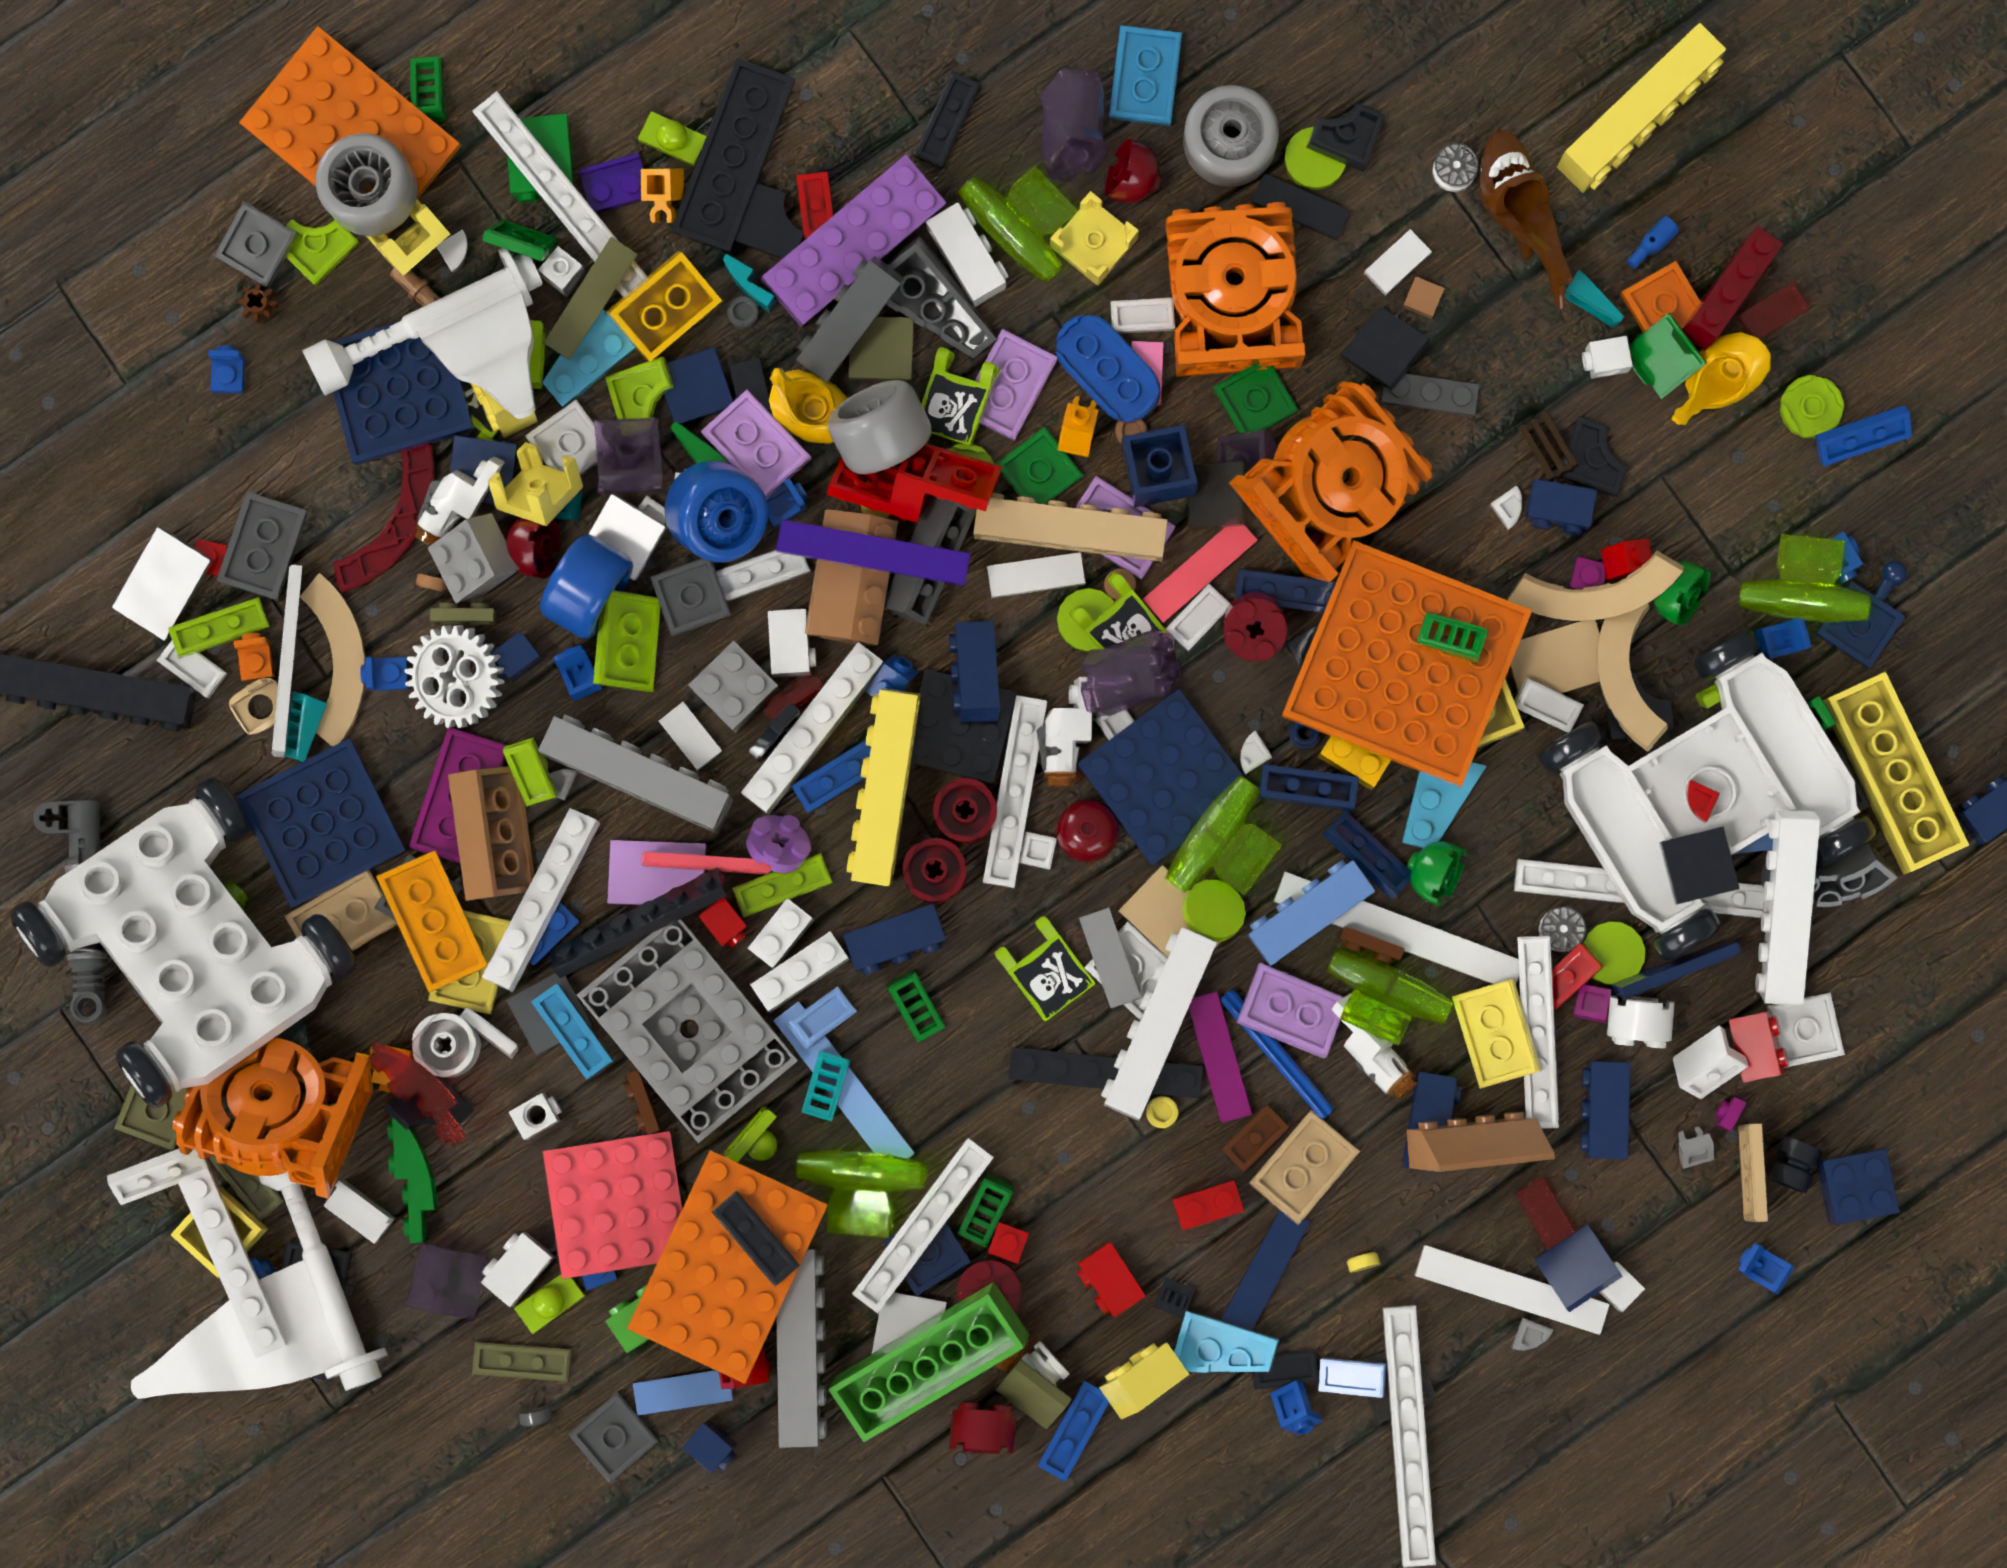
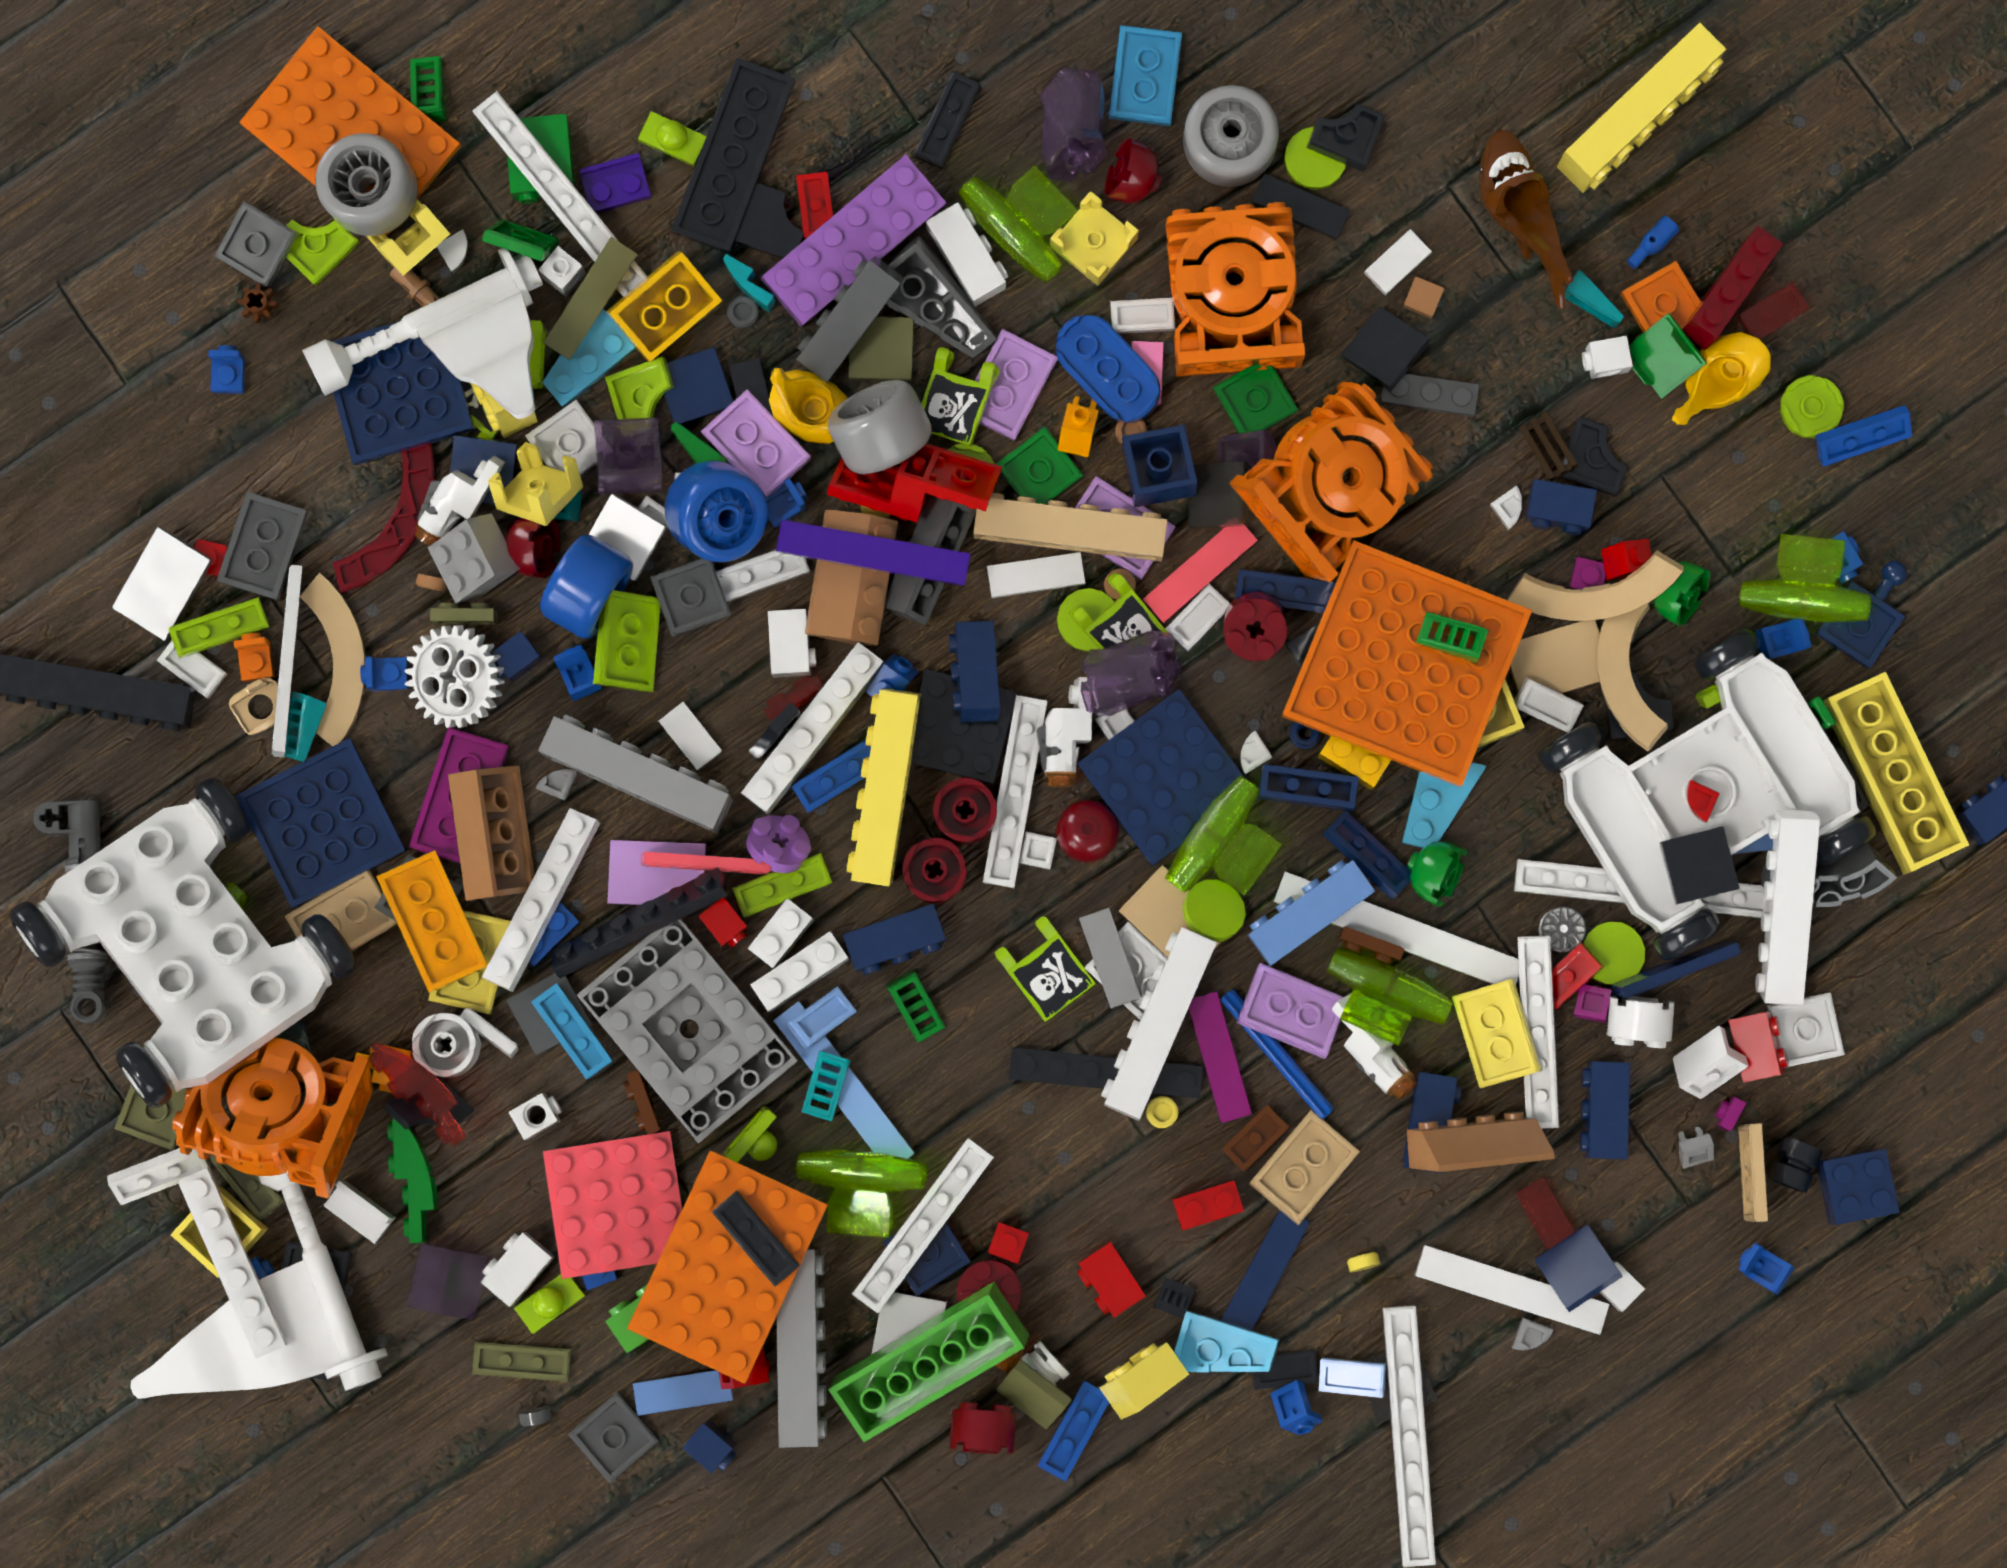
lime tile [503,737,557,807] -> none
light orange brick [641,168,684,223] -> none
light grey brick [688,640,780,734] -> none
green slope [957,1173,1014,1248] -> none
wheel [1432,143,1479,192] -> none

